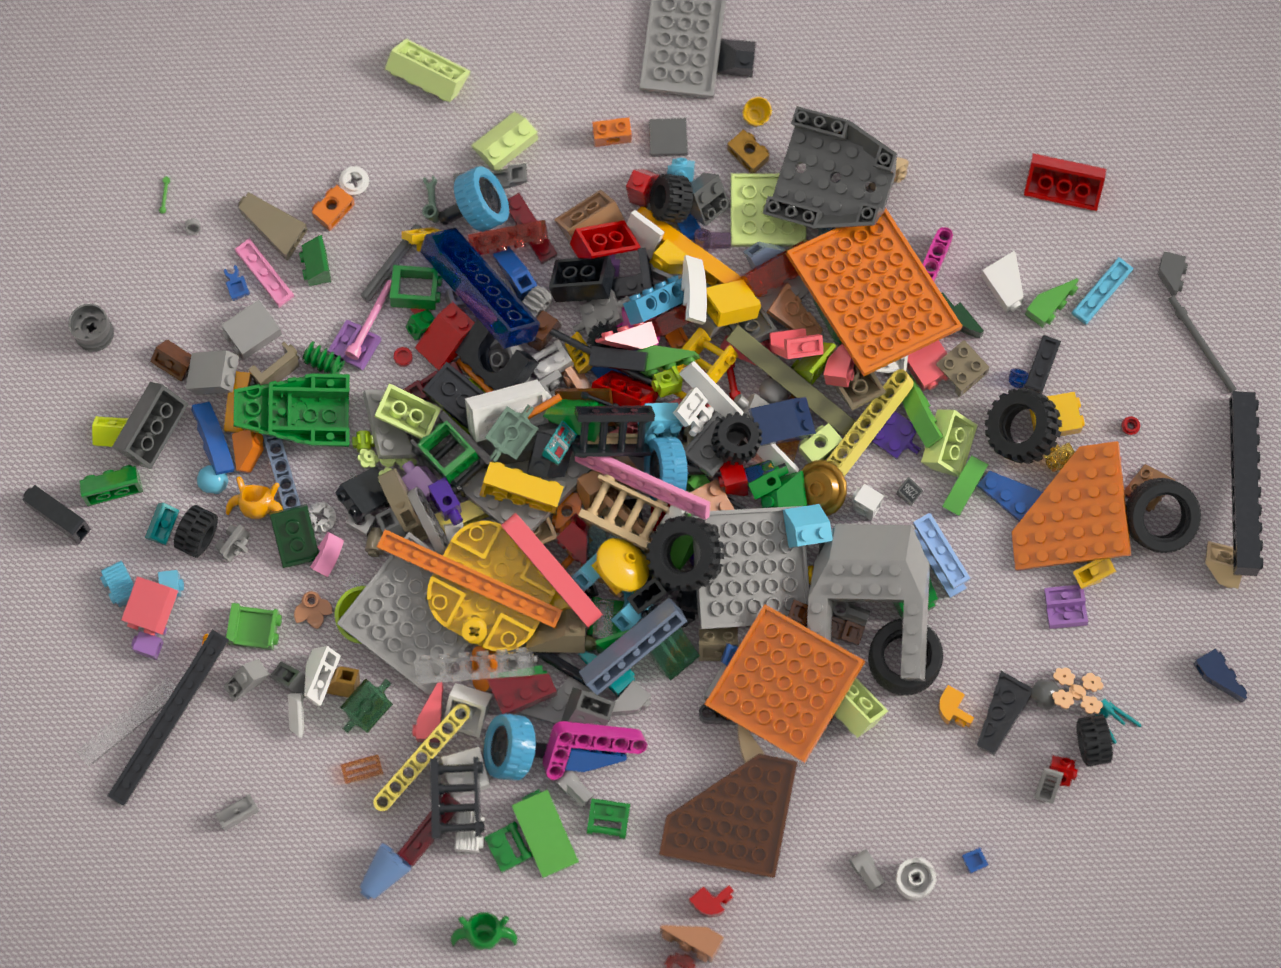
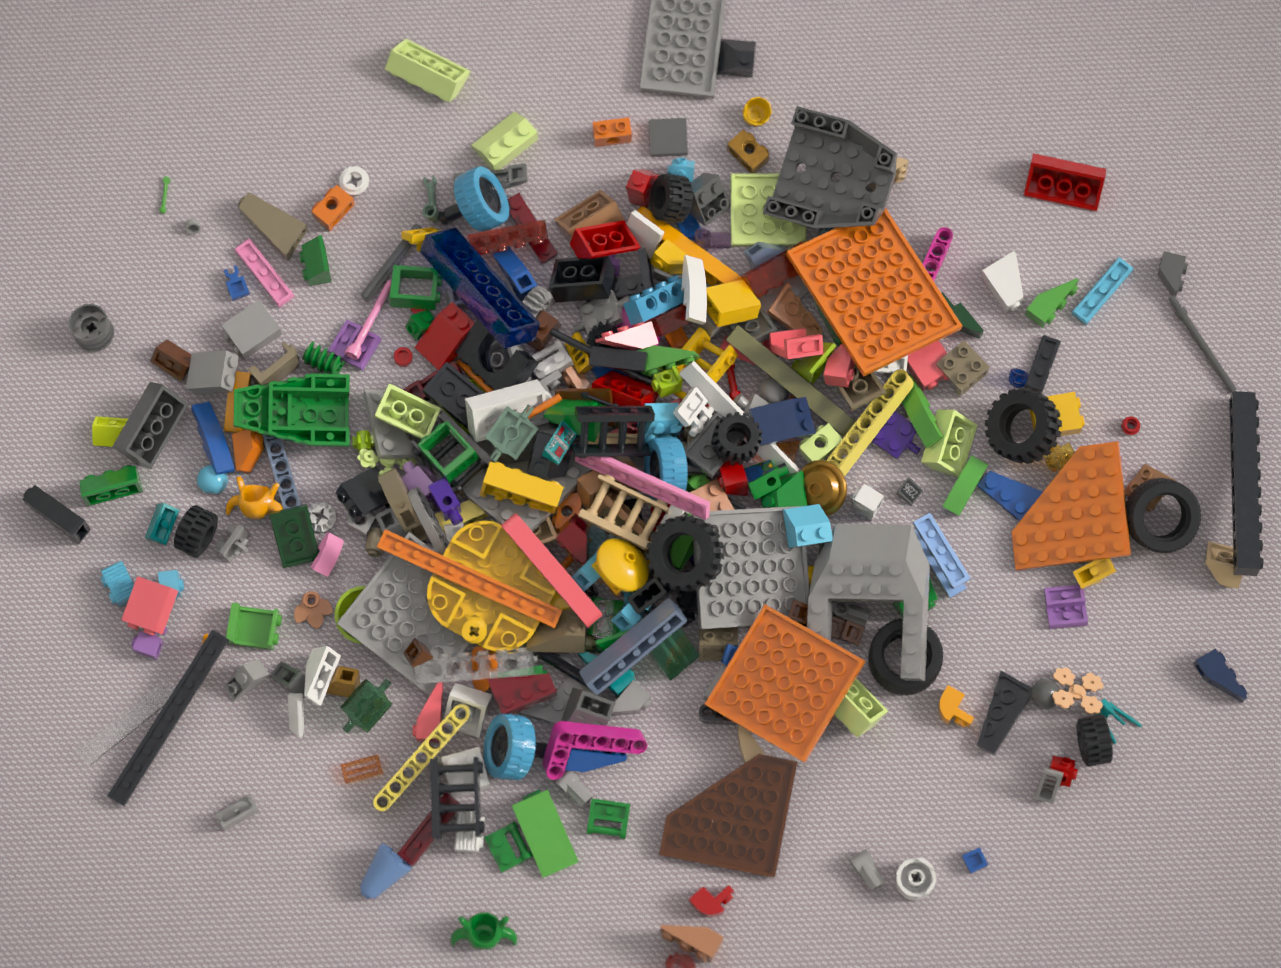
none -> reddish brown slope [403,638,434,668]

